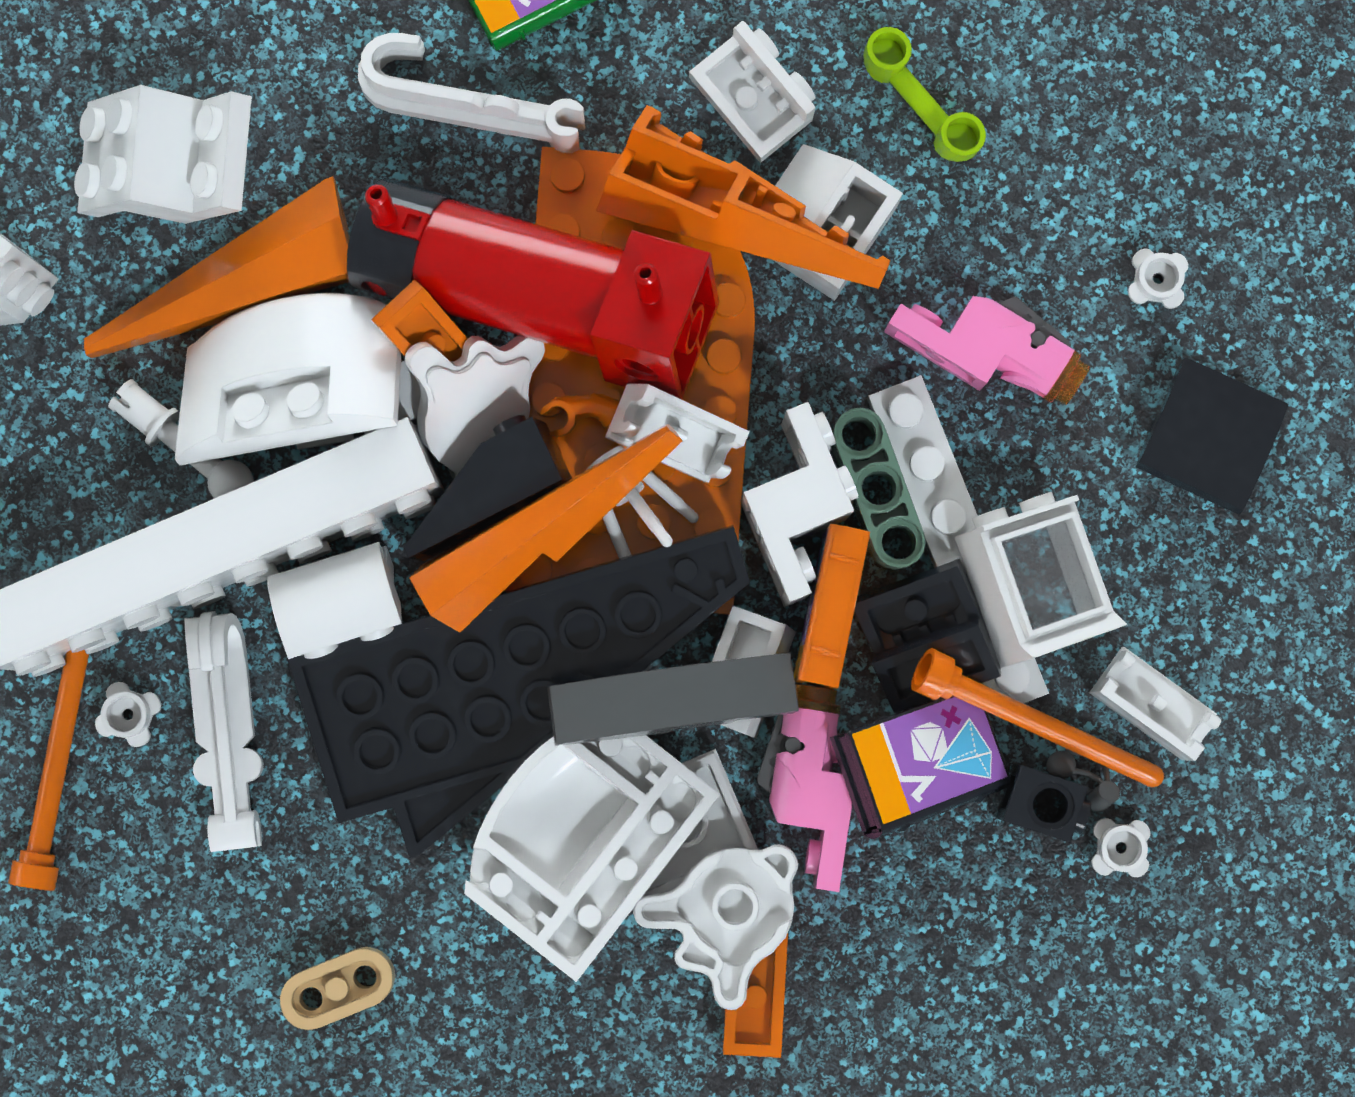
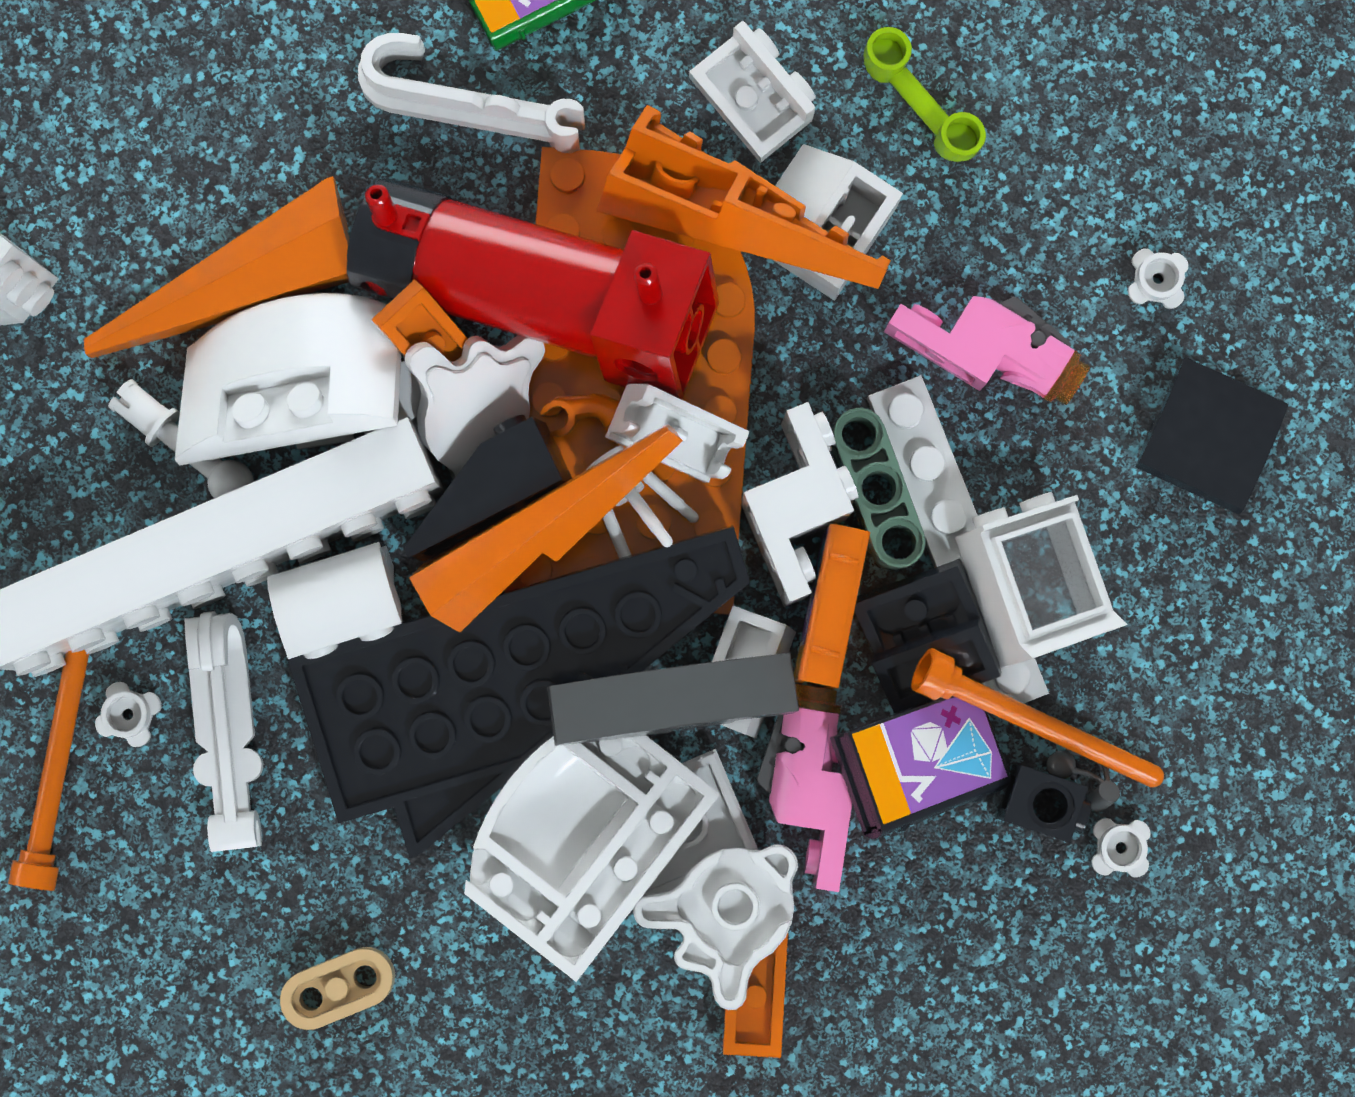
white bracket [74,85,252,224] -> none
white hinge [1089,647,1221,761] -> none

